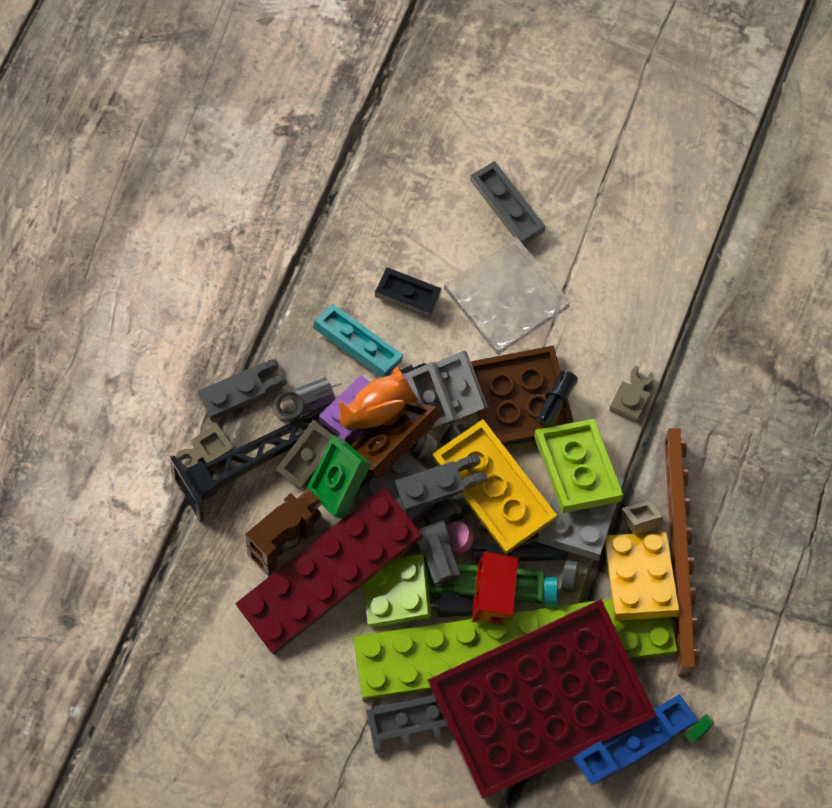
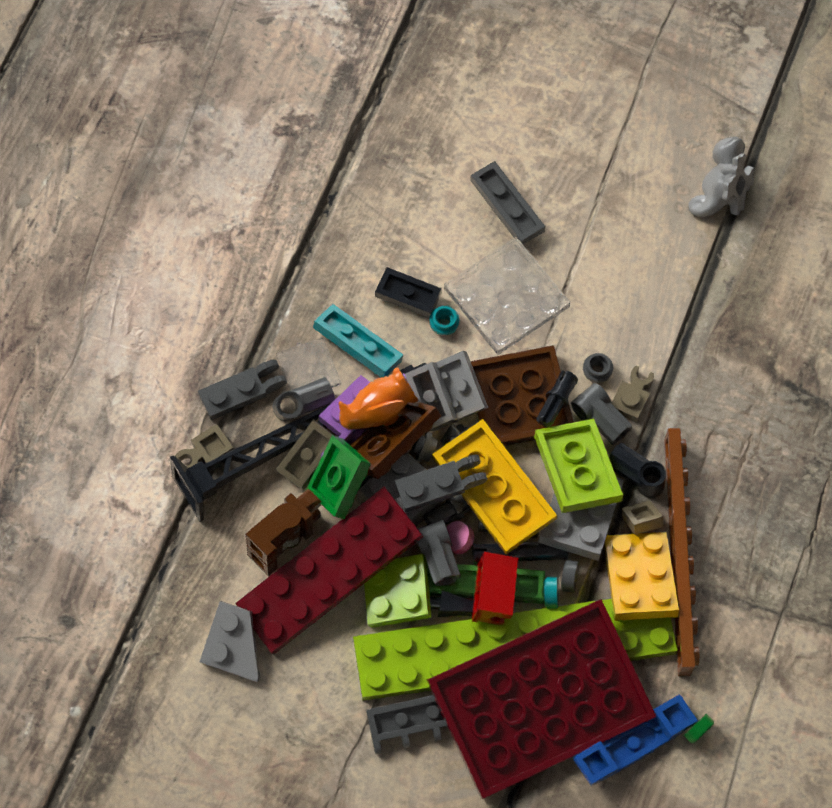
none -> light grey wing [199,601,260,682]
none -> teal plate [429,306,460,335]
none -> dark grey piece [571,383,632,445]
none -> dark grey plate [583,353,613,383]
none -> black piece [609,442,666,498]
none -> light grey animal [689,137,754,217]

